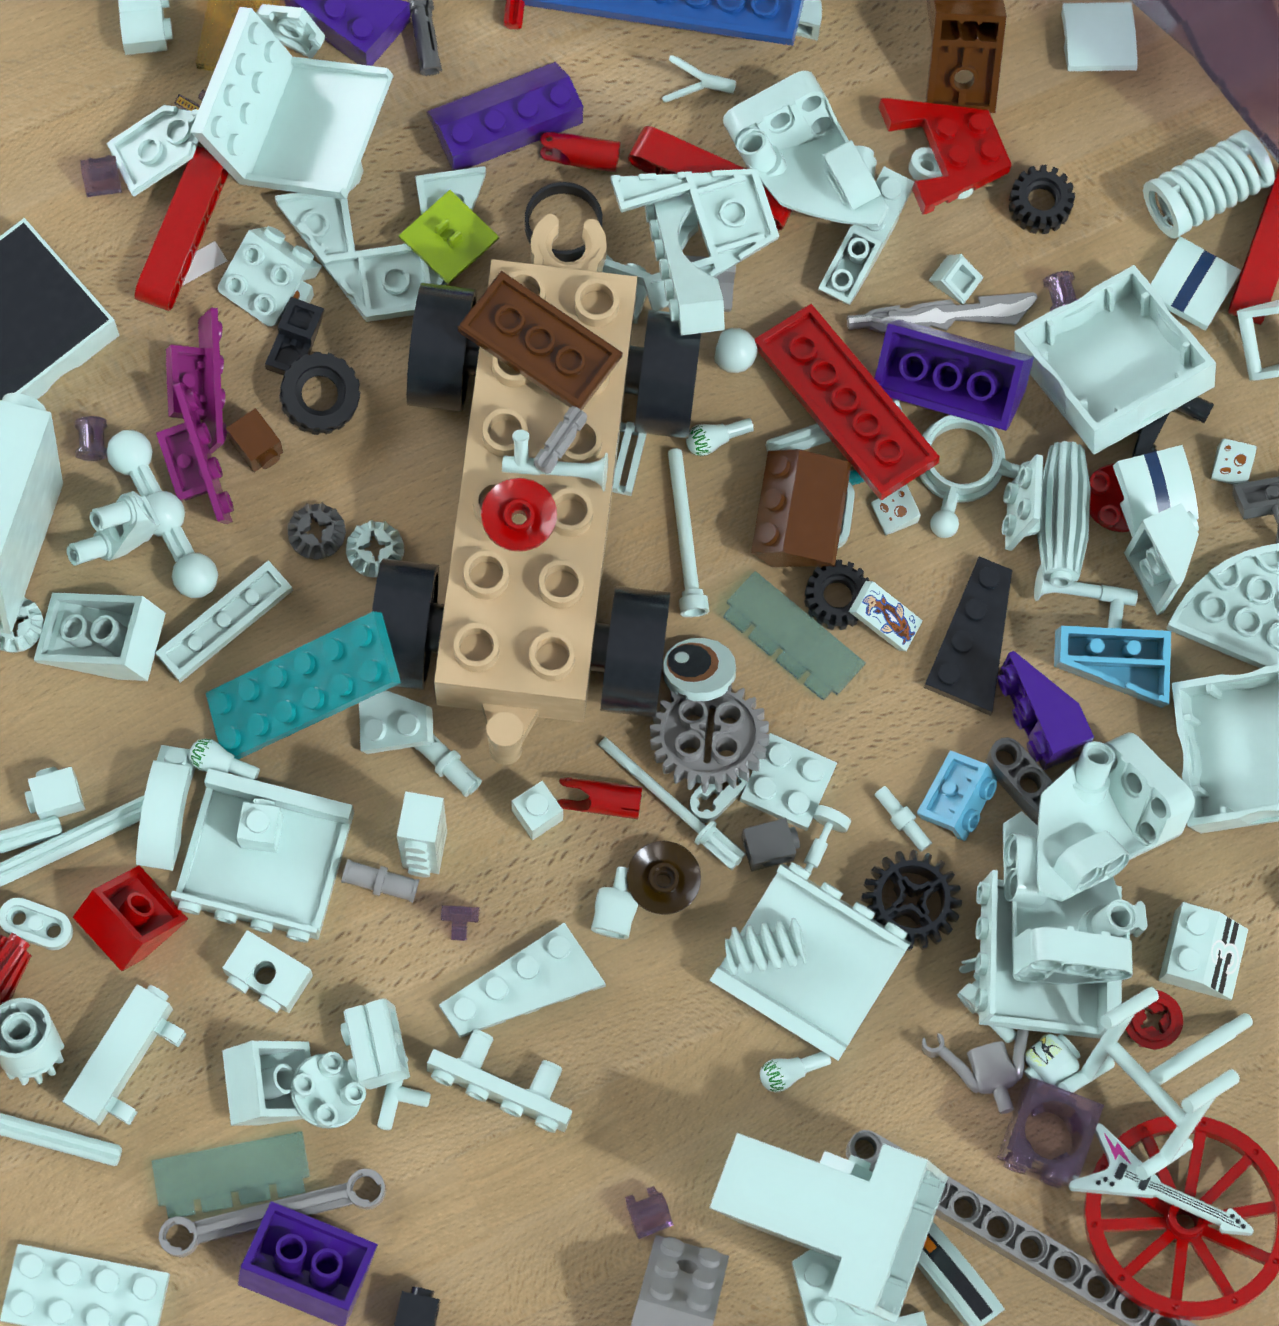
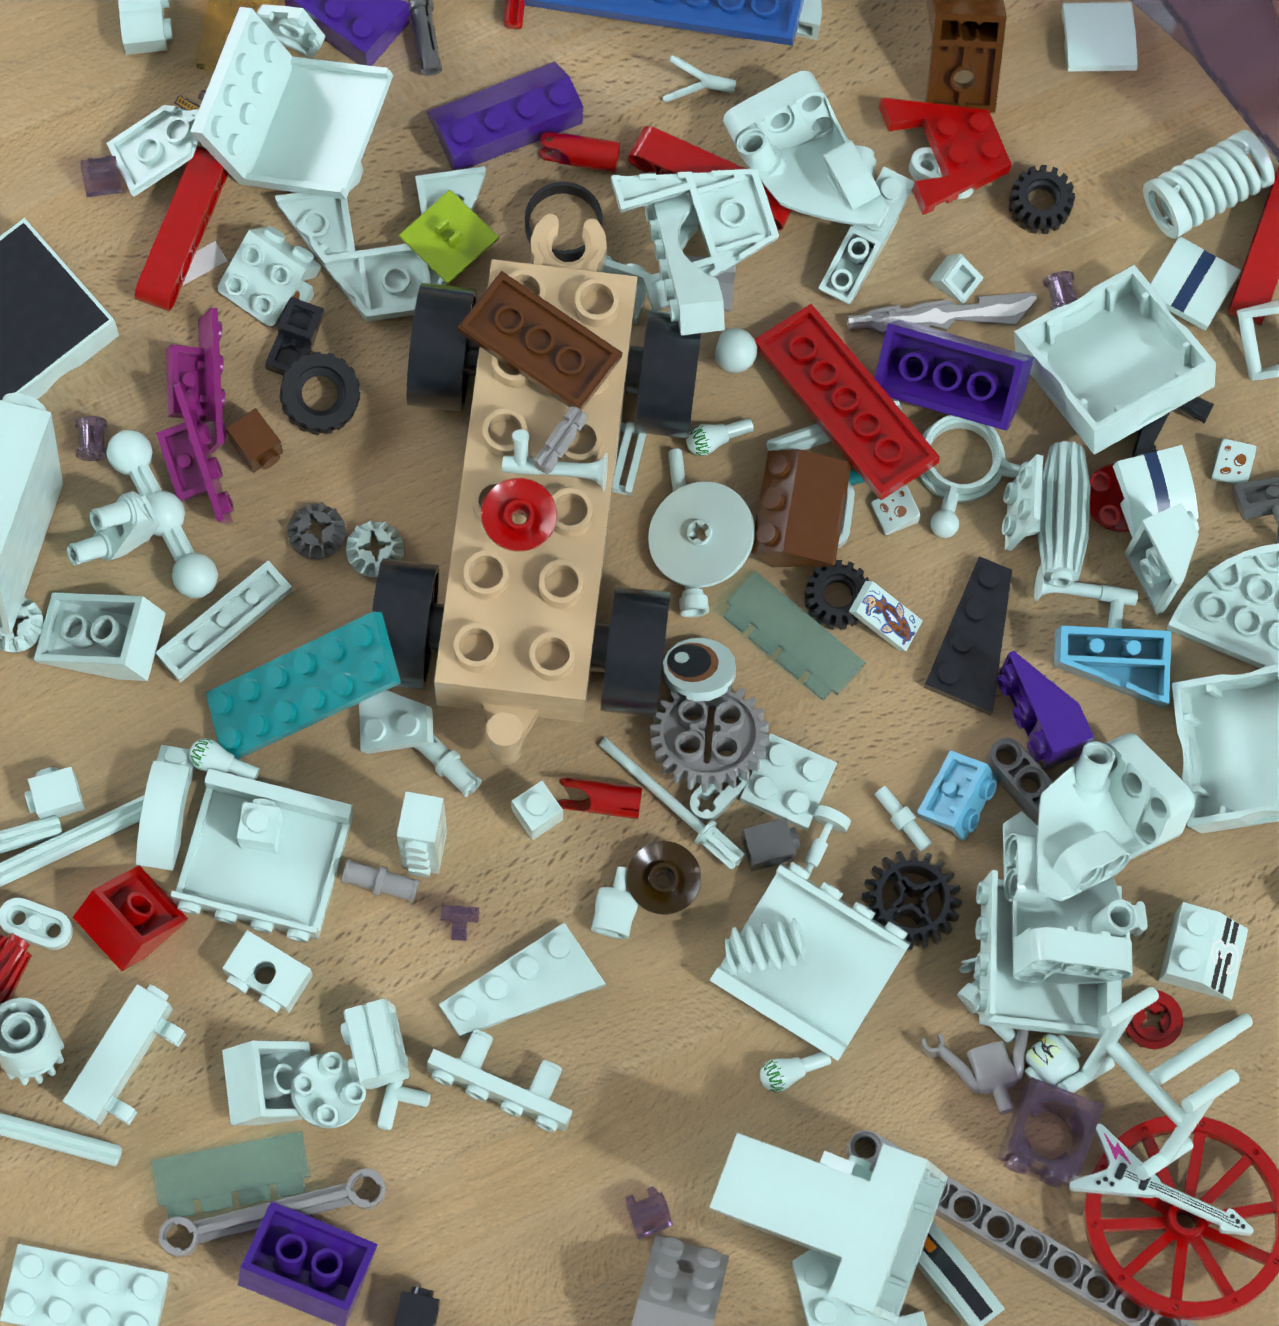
none -> light aqua piece [648,482,755,588]

